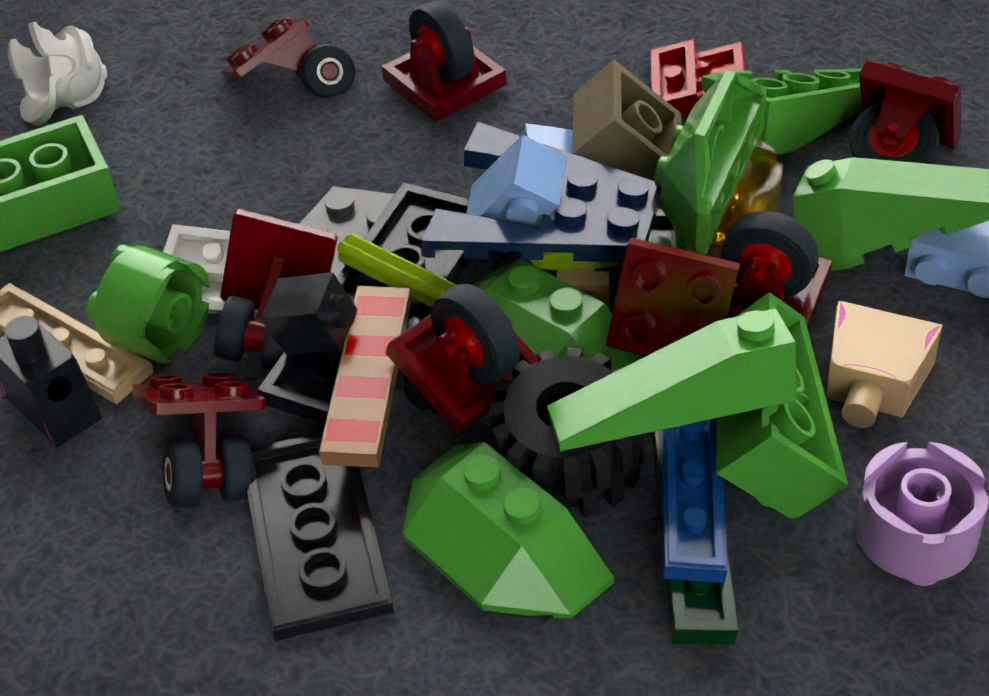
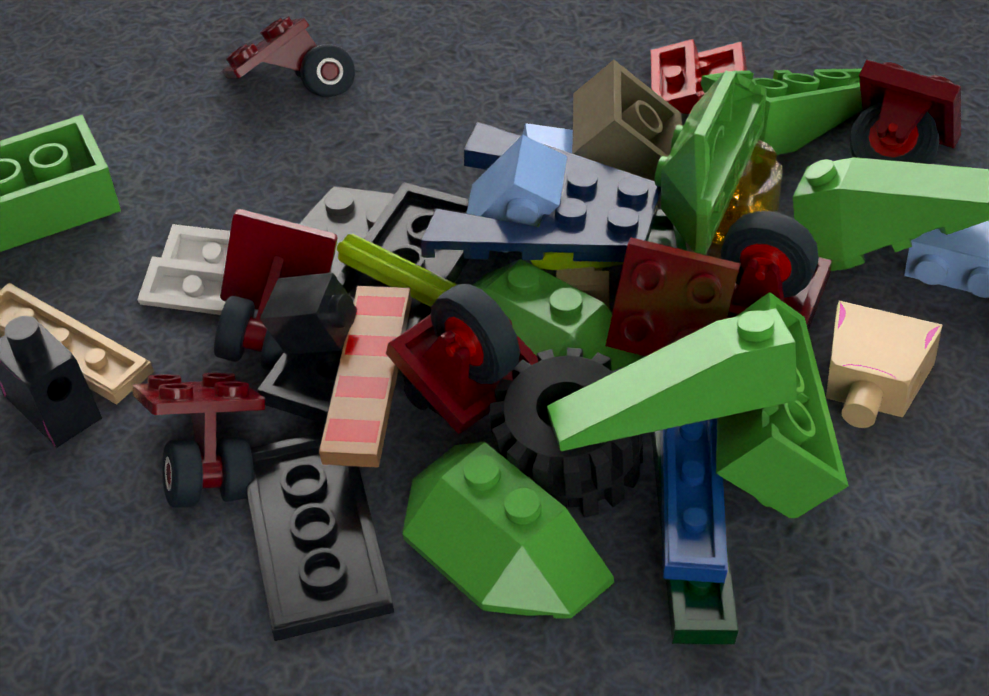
white helmet [8,22,107,126] -> none
bright green brick [86,244,210,364] -> none
dark red plate [382,0,507,122] -> none
lavender brick [855,442,989,586] -> none

